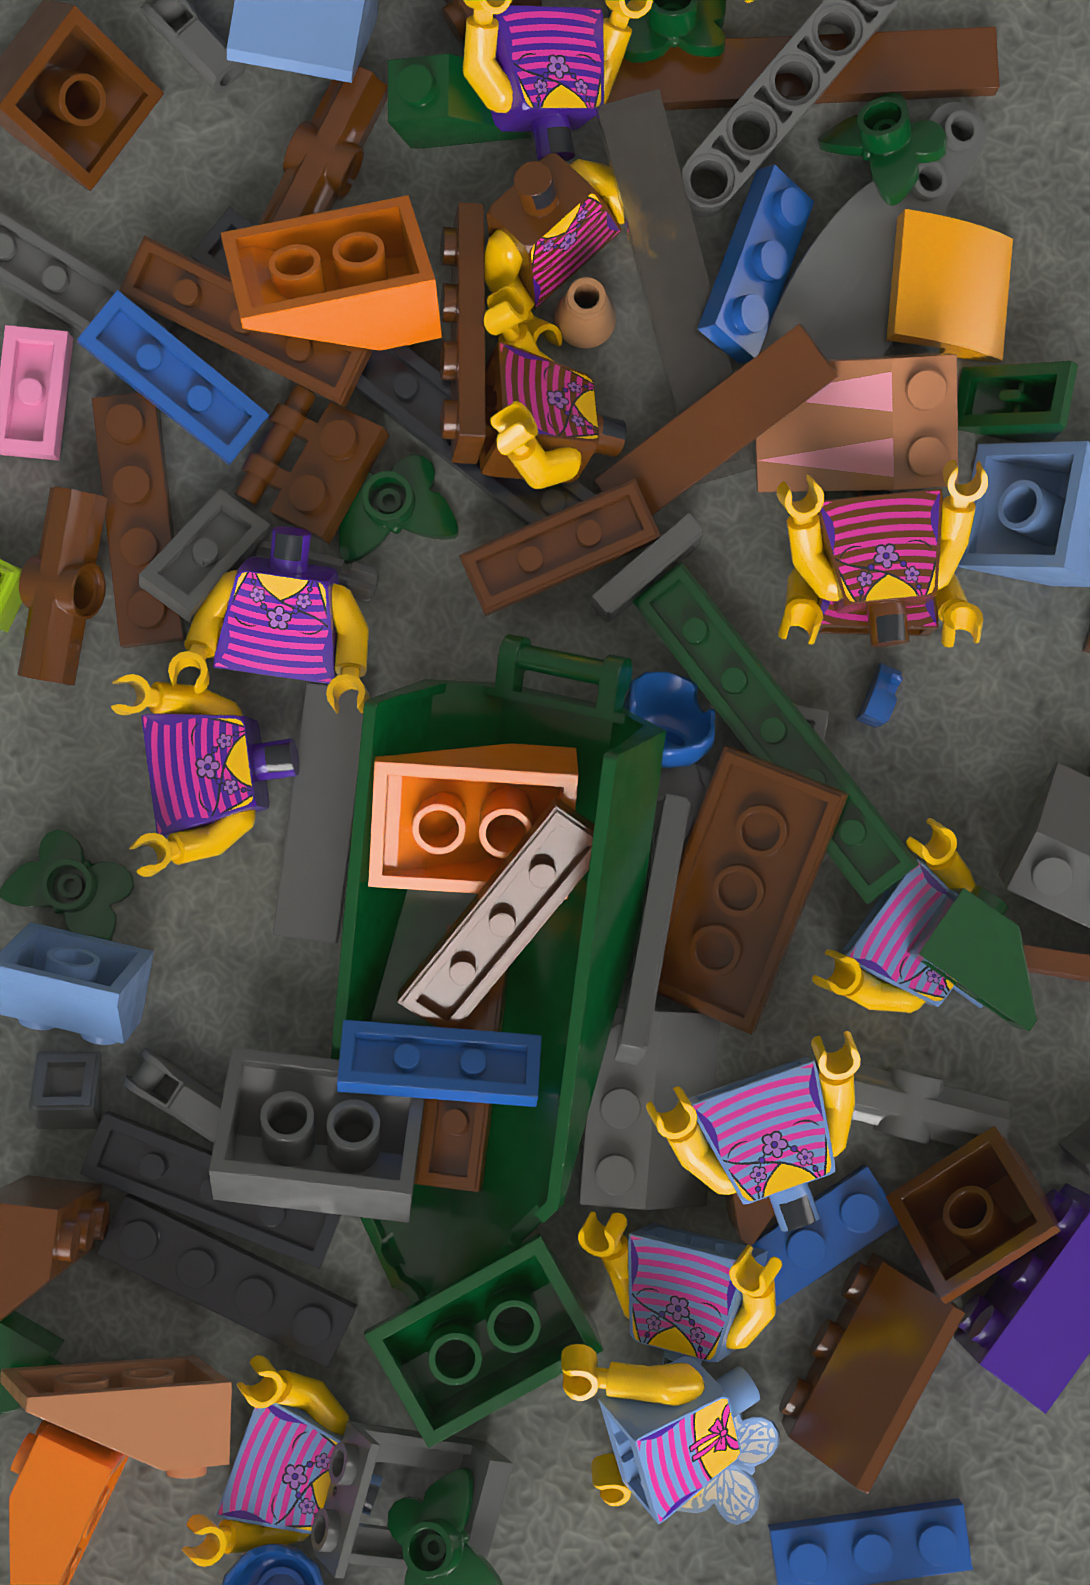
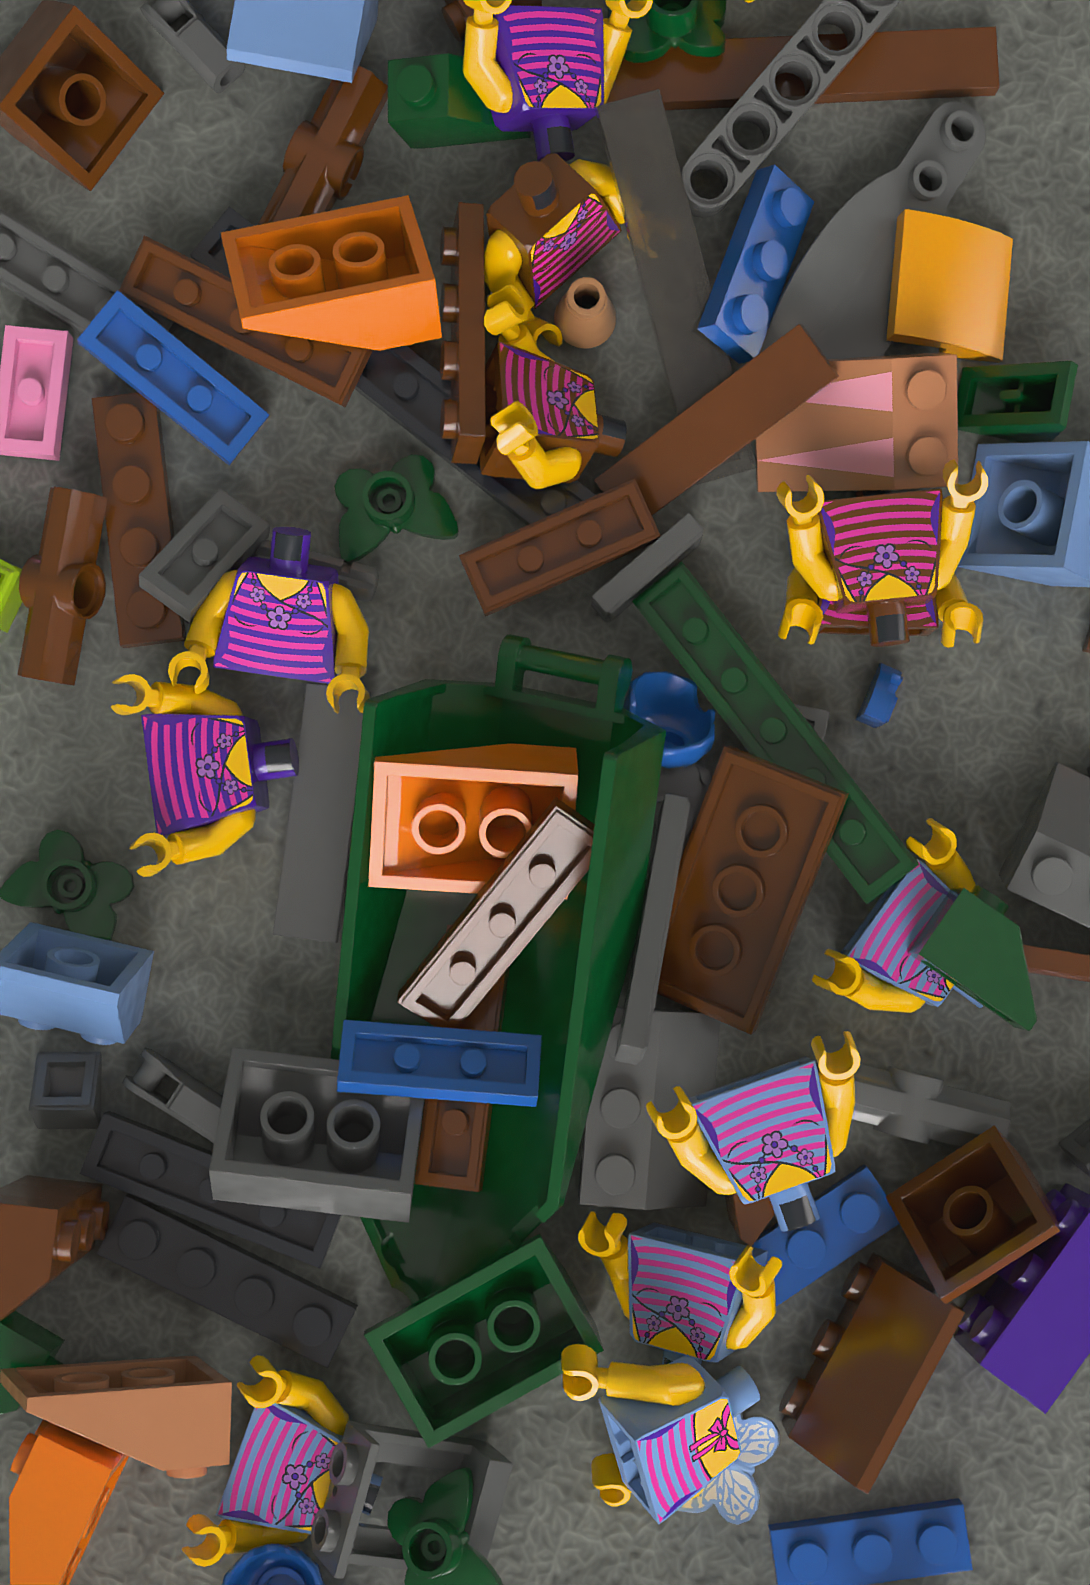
reddish brown plate [234,384,389,544] -> none
dark green animal [818,92,948,206] -> none

